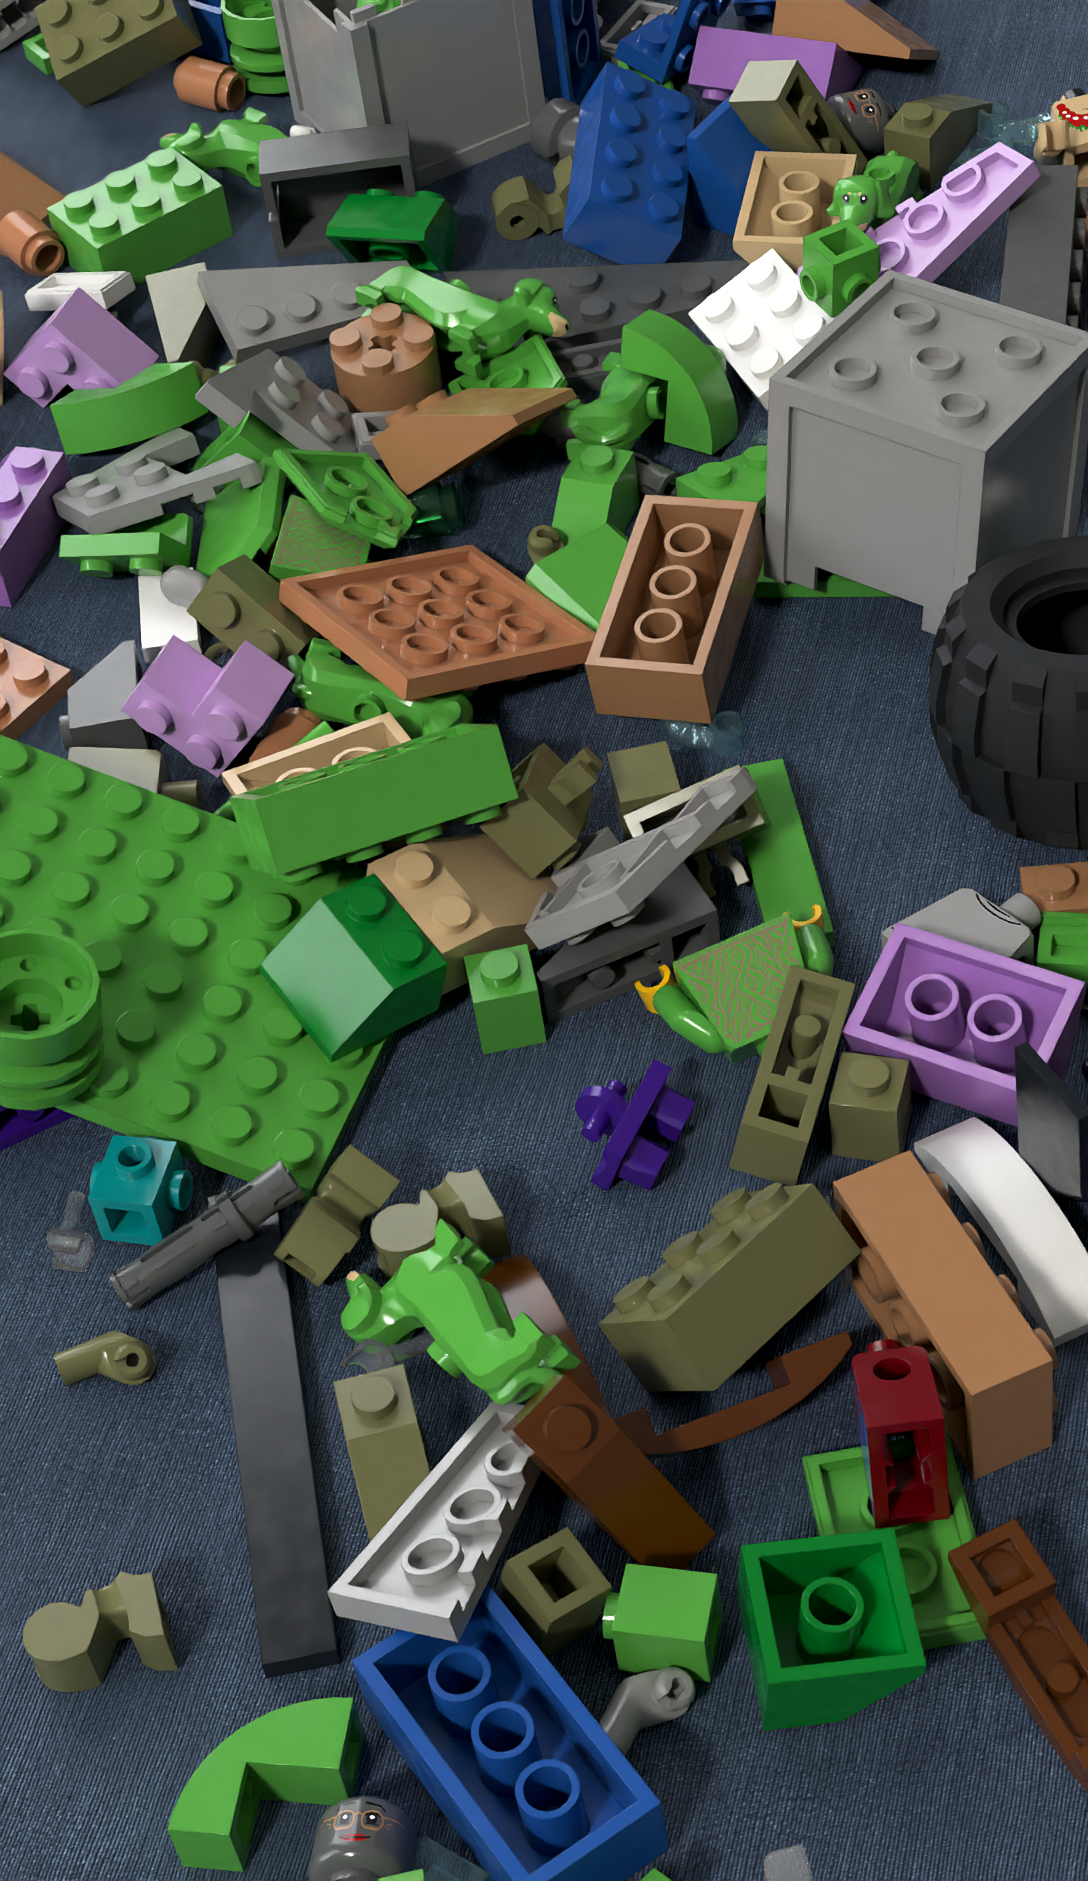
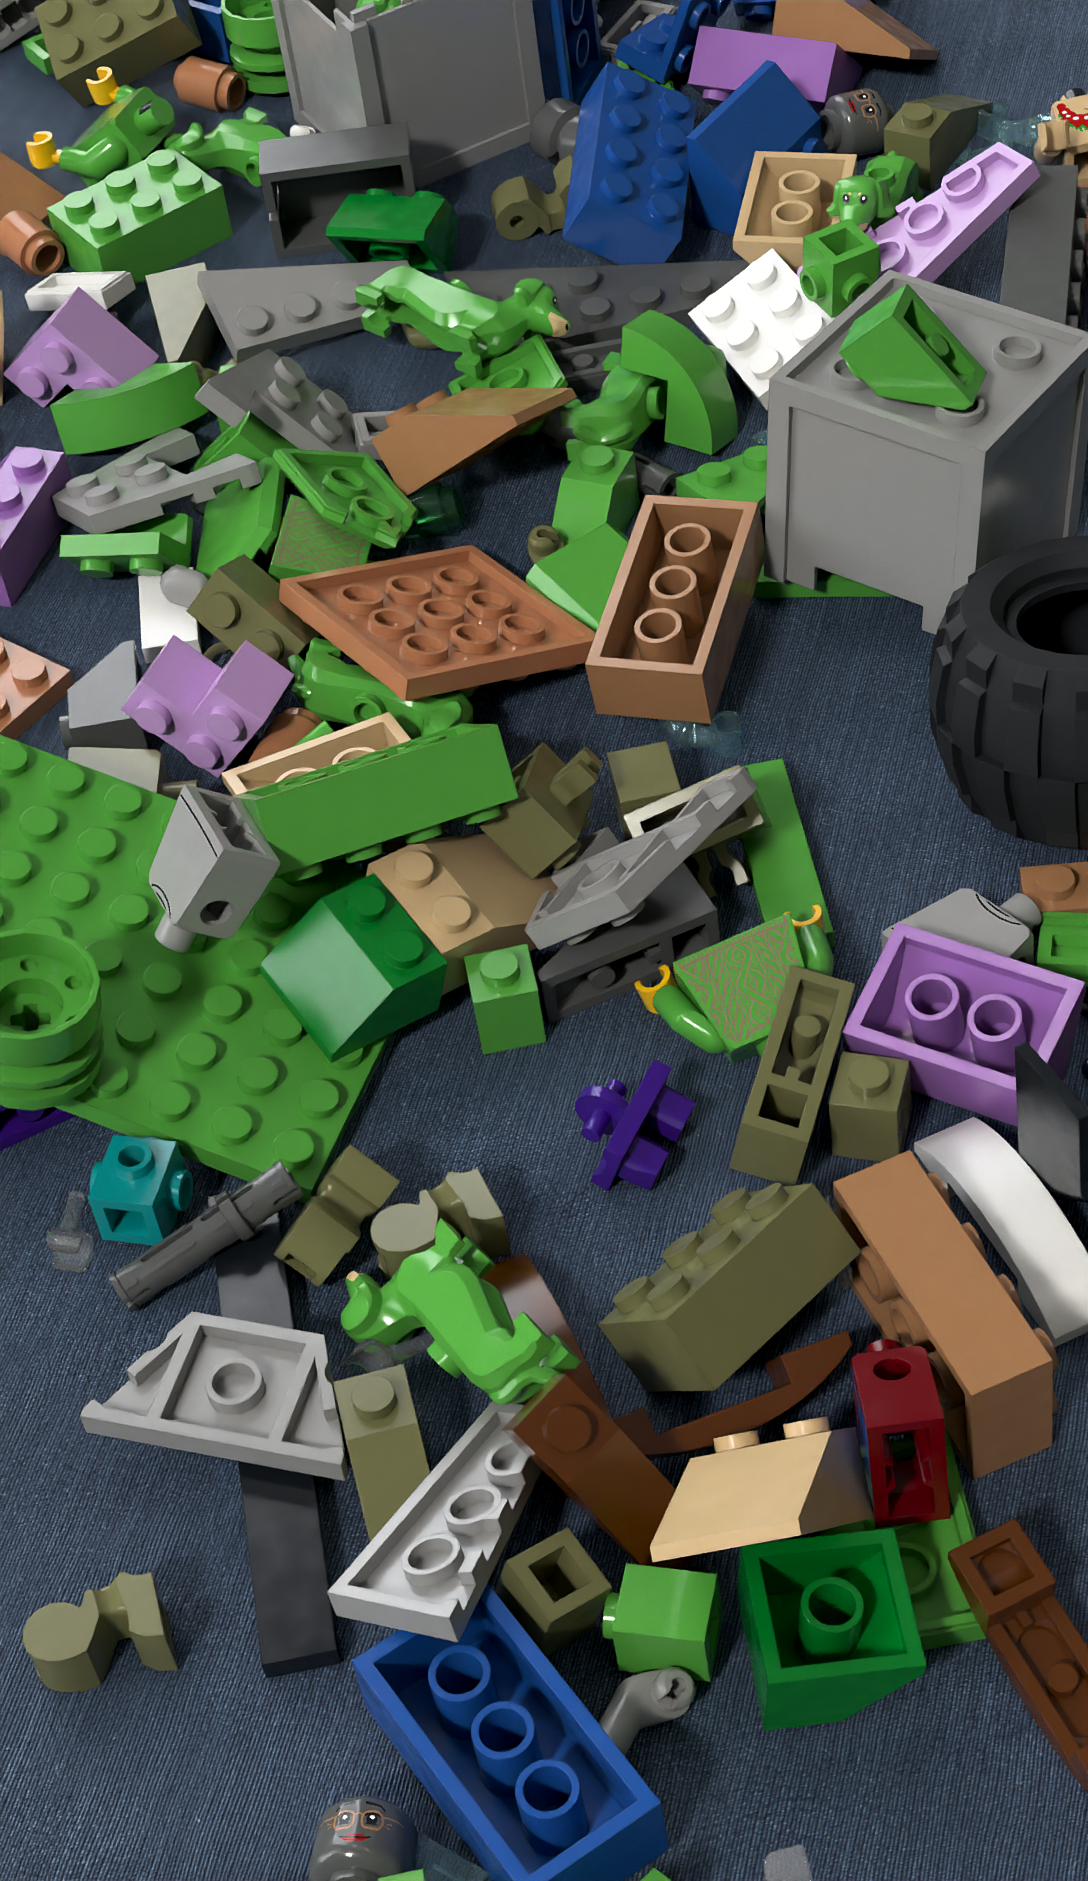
olive arm [53,1330,157,1387] -> none
bright green brick [167,1697,366,1872] -> none
medium nougat brick [329,303,443,414] -> none
olive slope [728,60,868,175] -> none
none -> bright green torso [26,67,176,187]
none -> light grey wing [80,1311,349,1481]
none -> light grey torso [149,784,281,953]
none -> tan slope [650,1416,874,1562]
none -> bright green slope [838,283,987,411]

